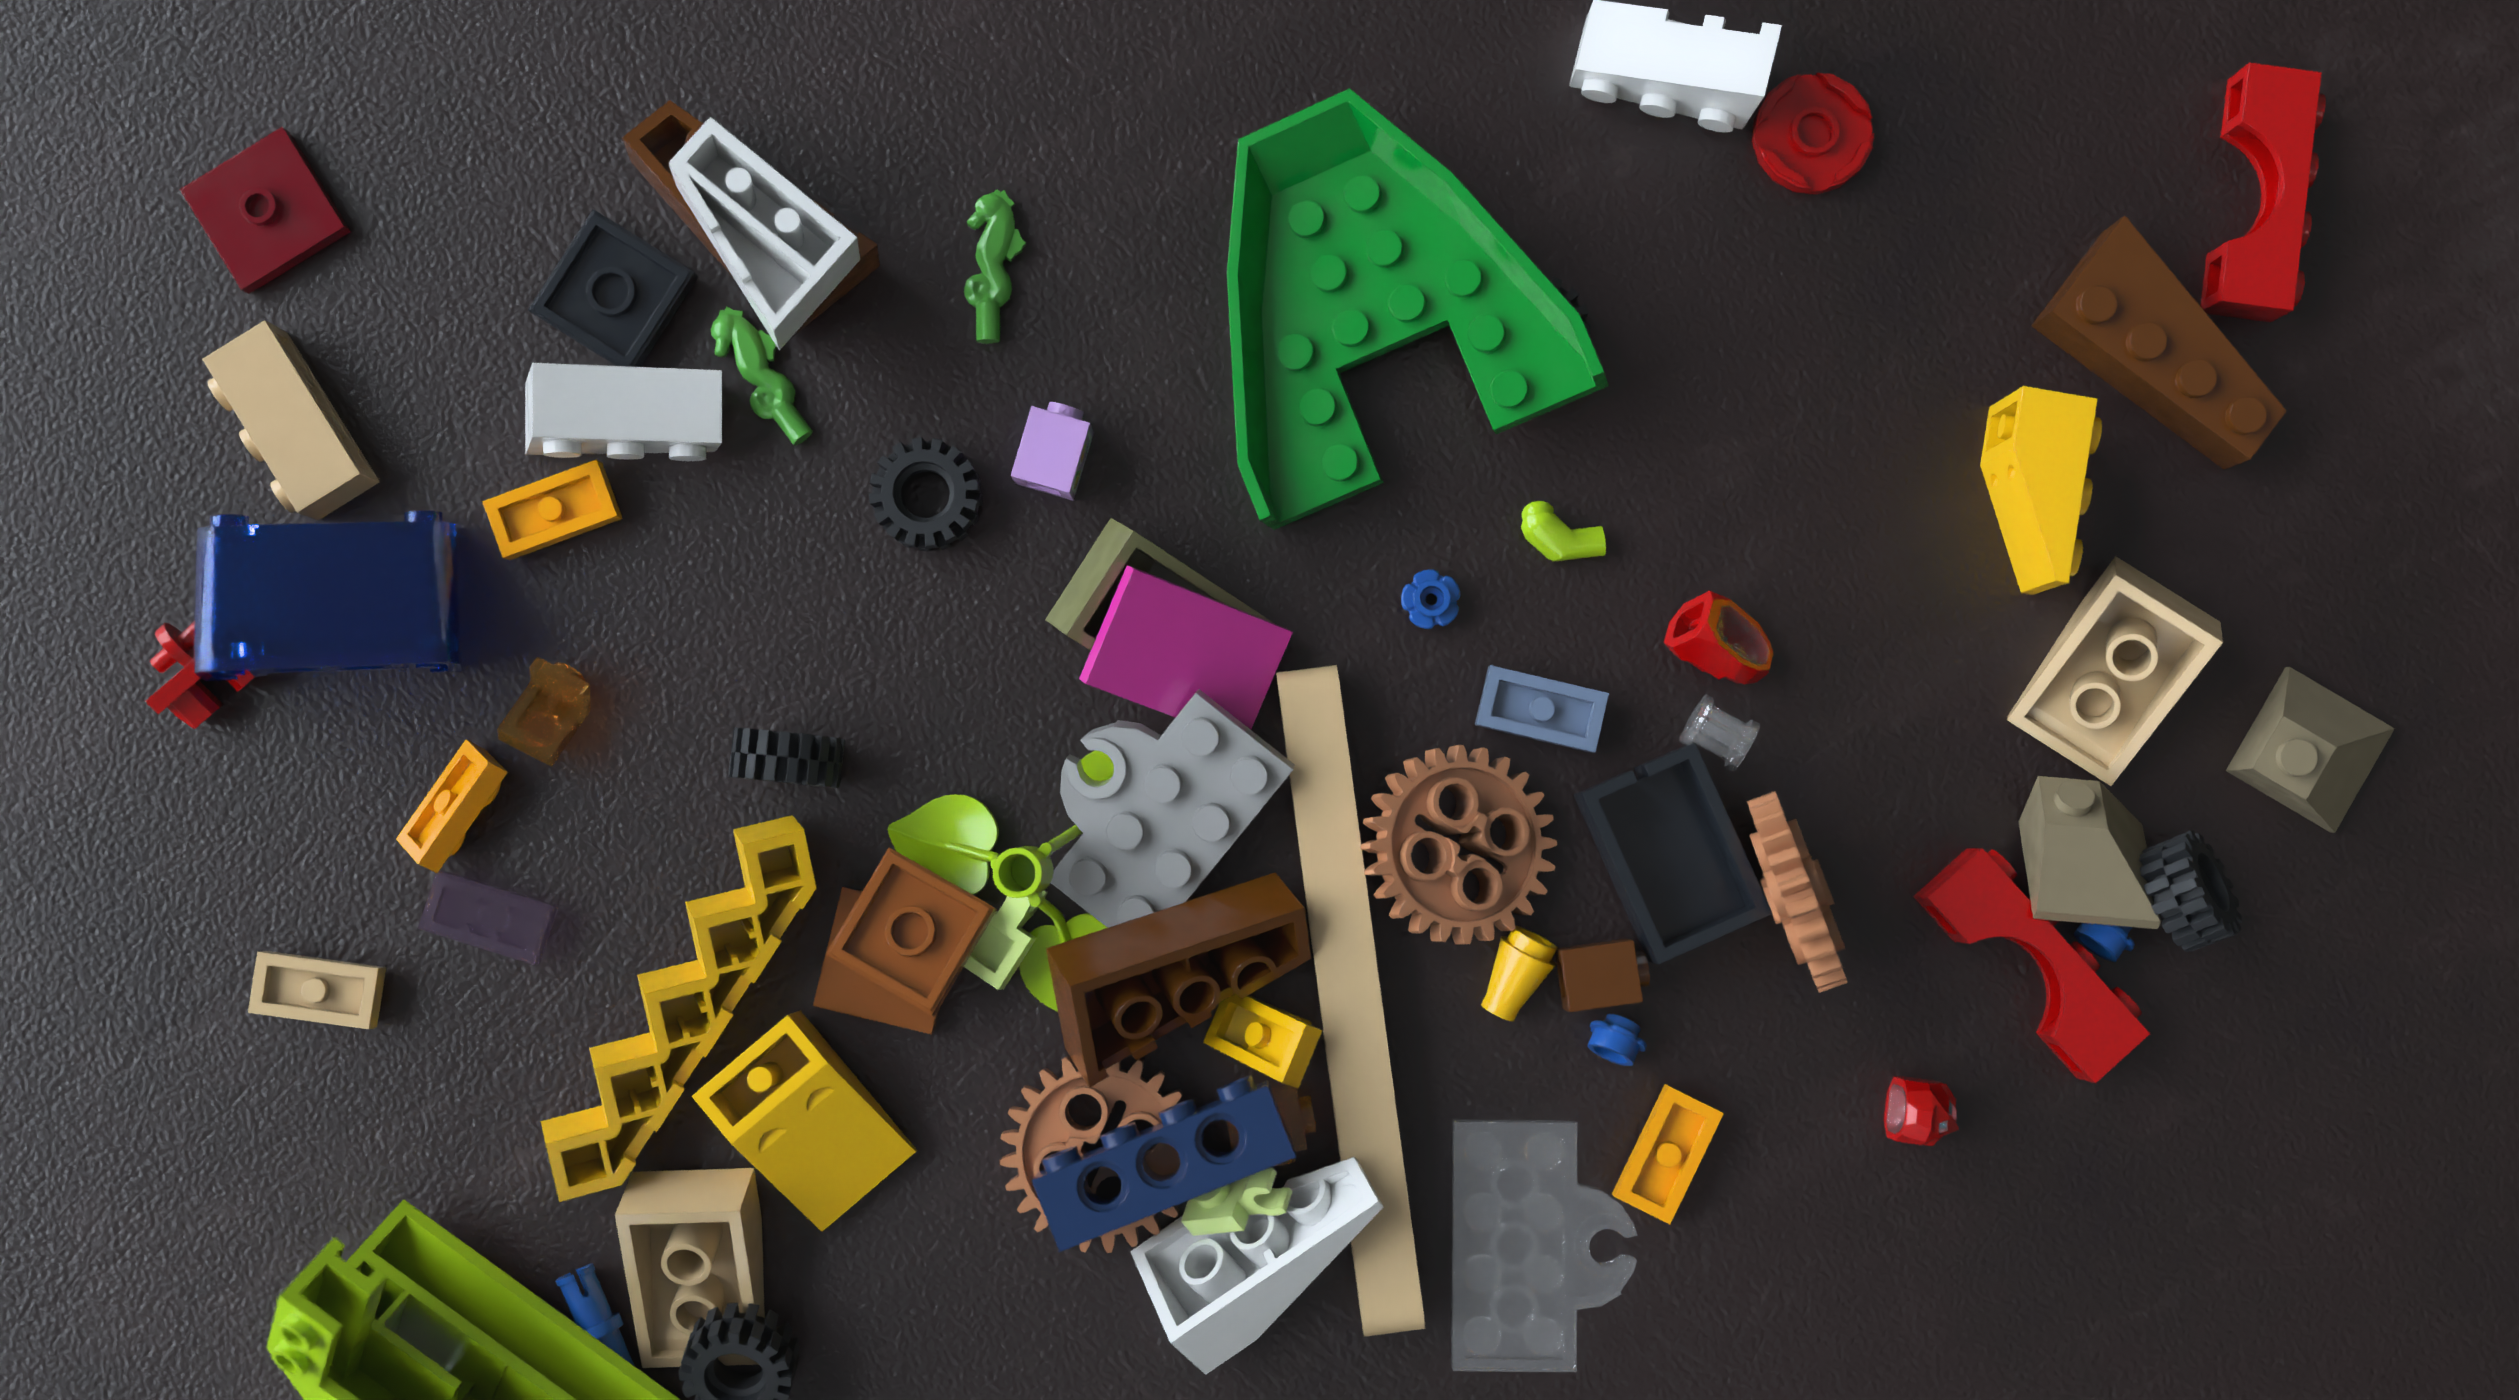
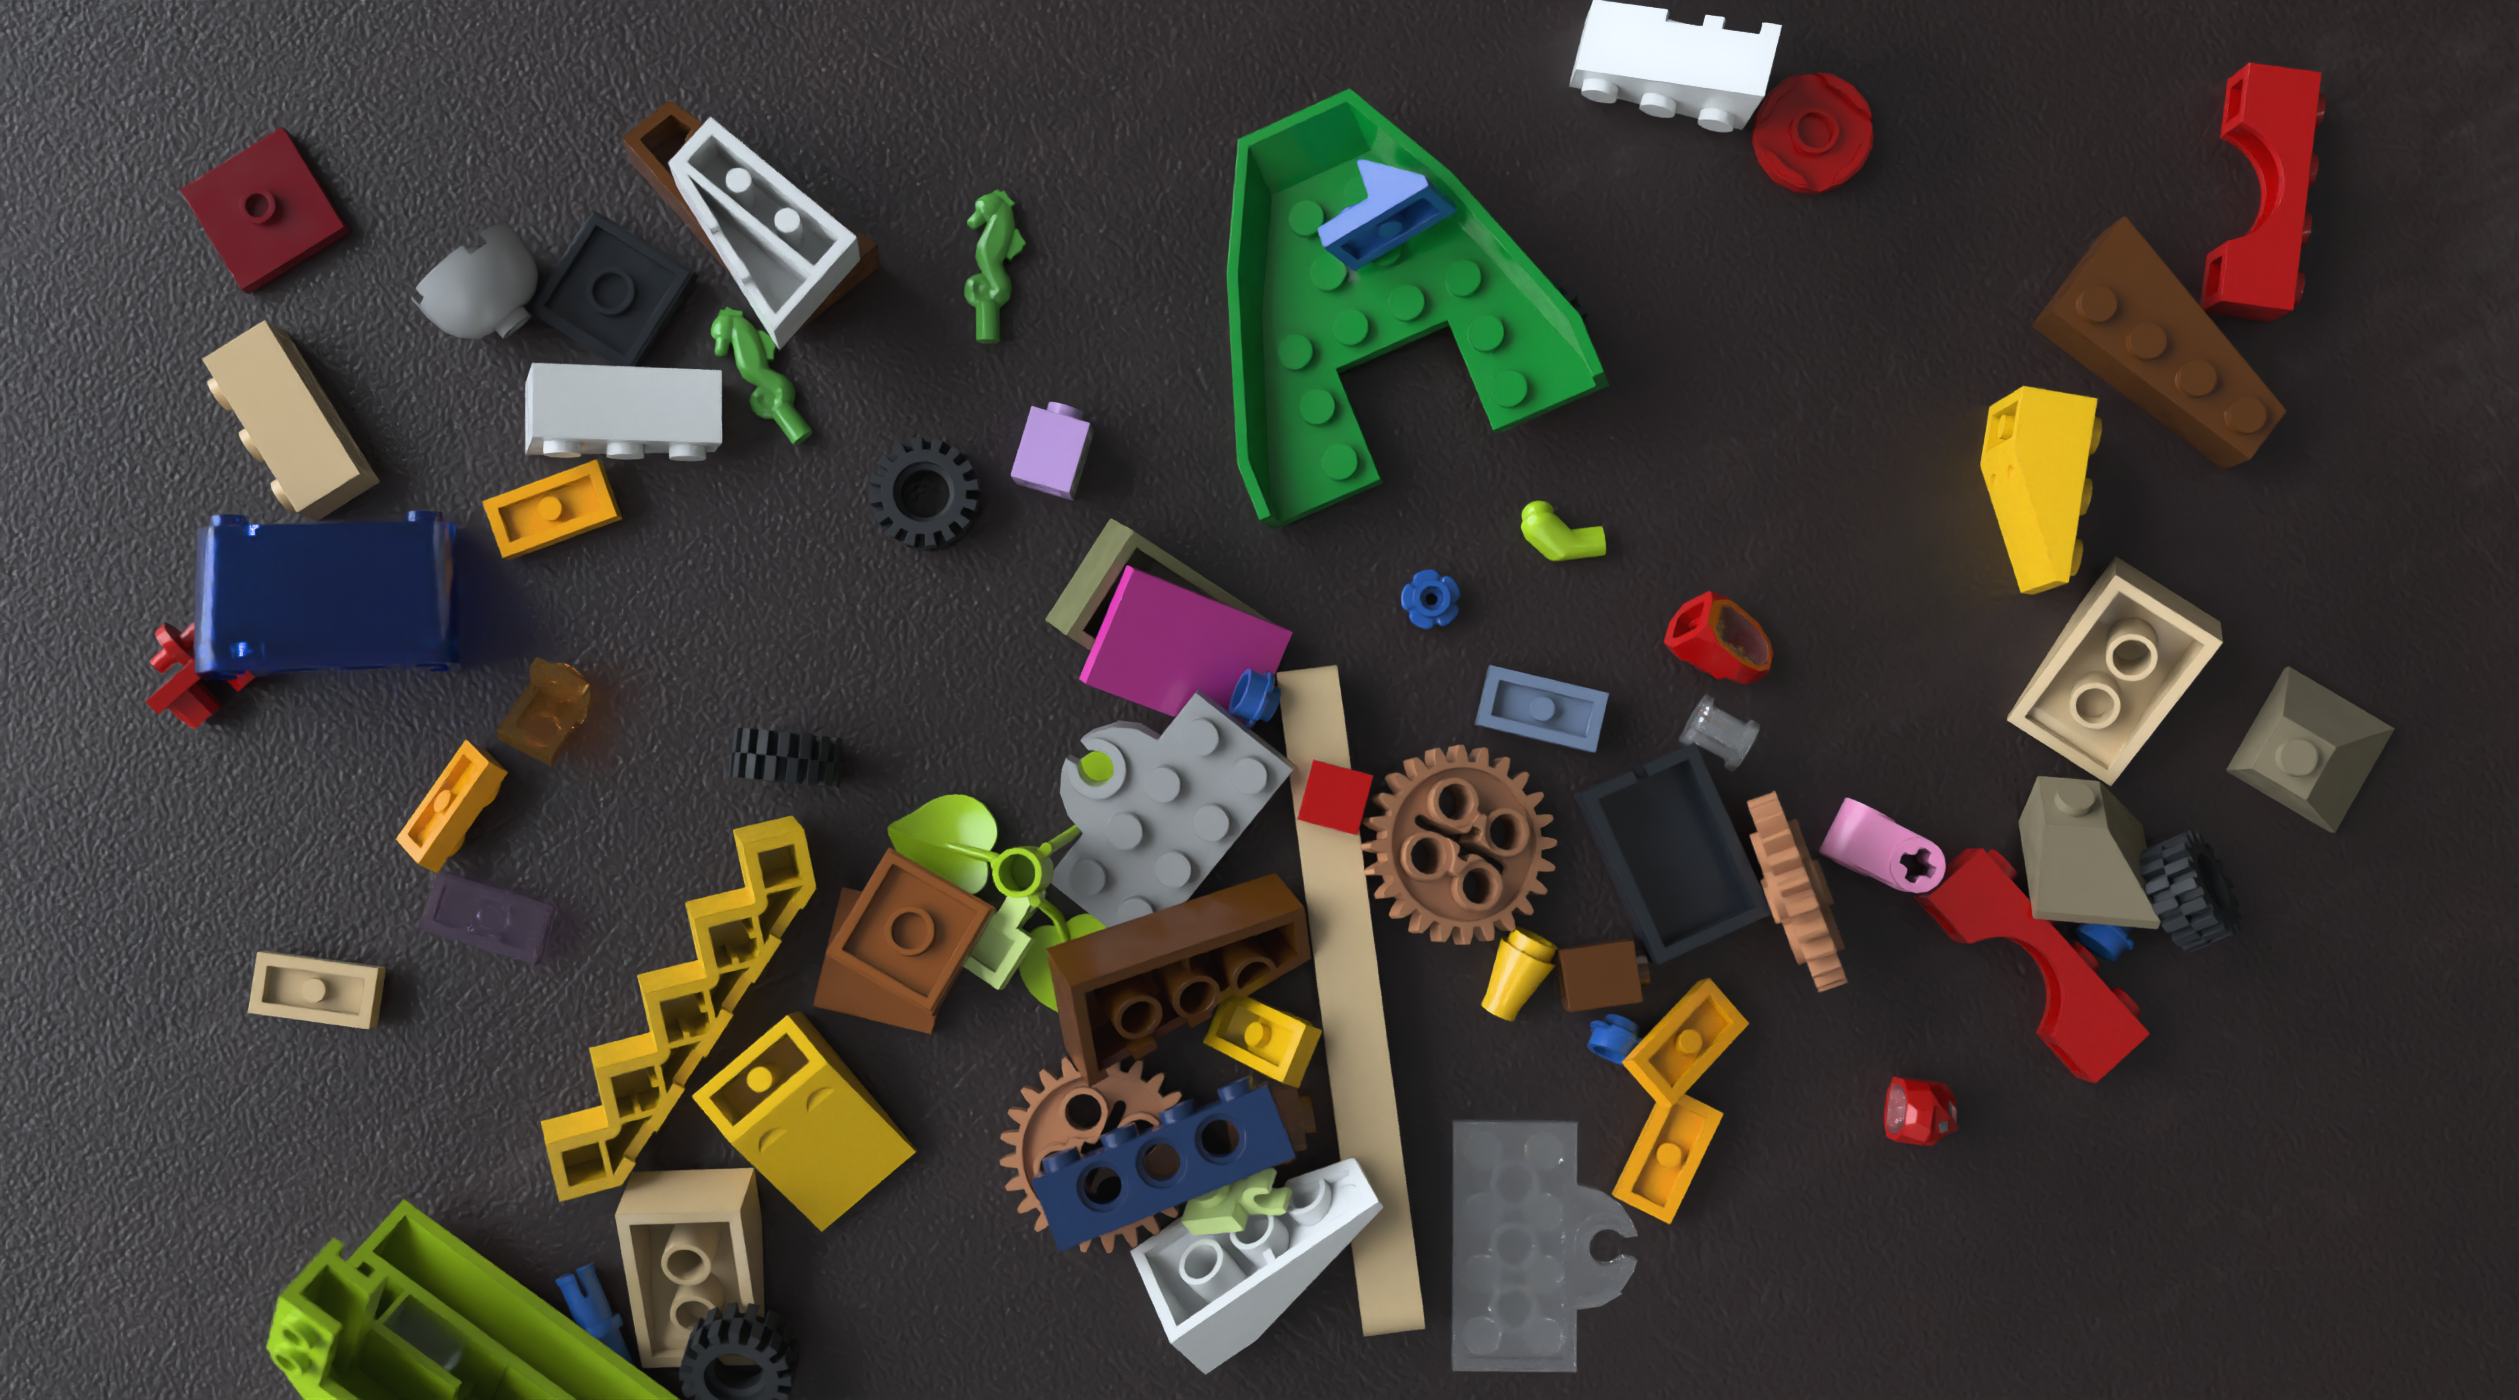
none -> light grey cylinder [411,222,538,339]
none -> blue plate [1229,668,1281,728]
none -> red tile [1297,759,1373,836]
none -> blue slope [1317,159,1457,271]
none -> light orange plate [1622,978,1749,1108]
none -> bright pink piece [1818,798,1946,893]

